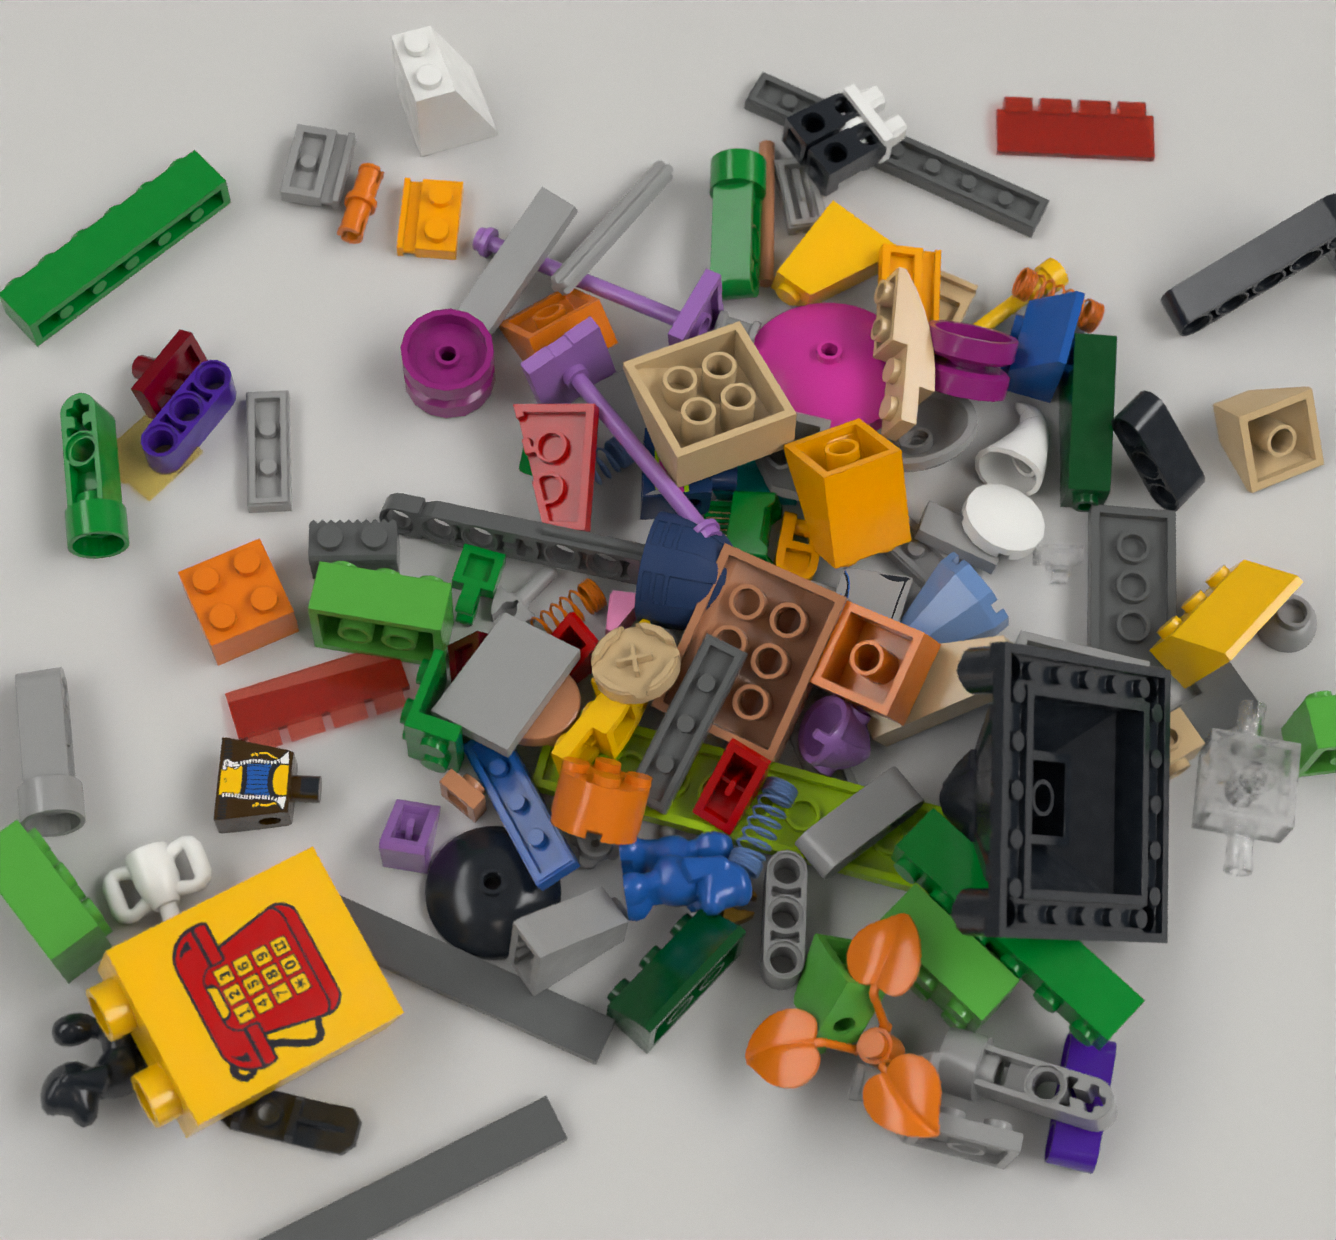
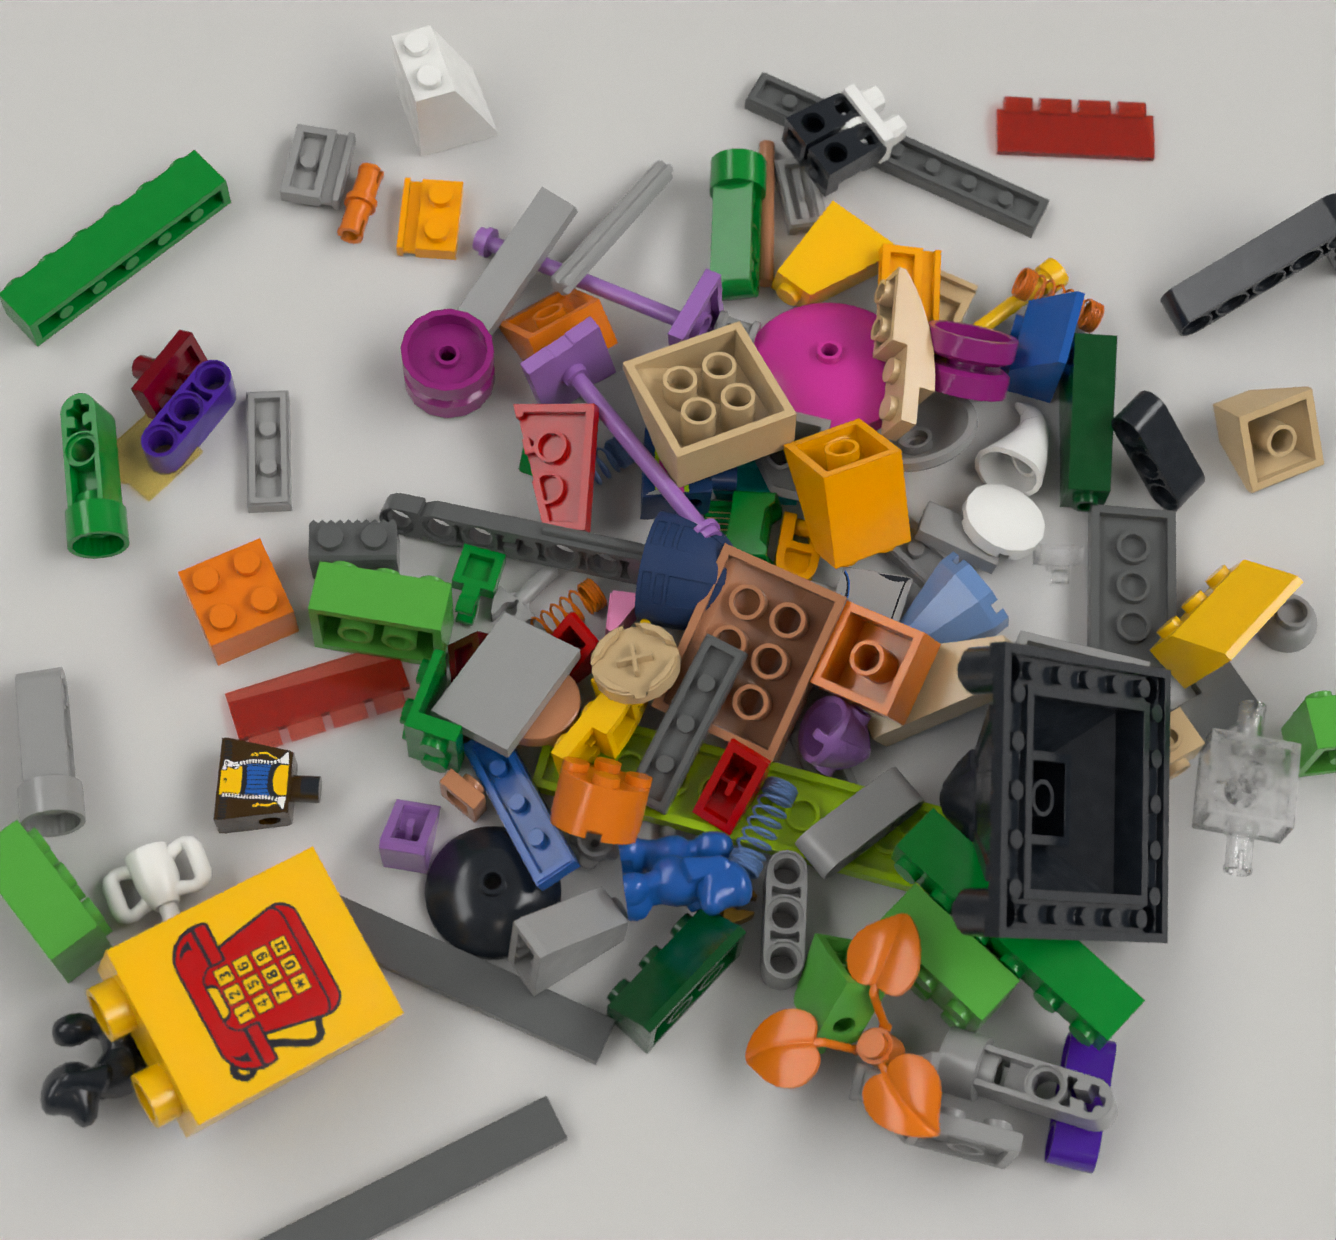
black piece [221,1090,362,1156] -> none

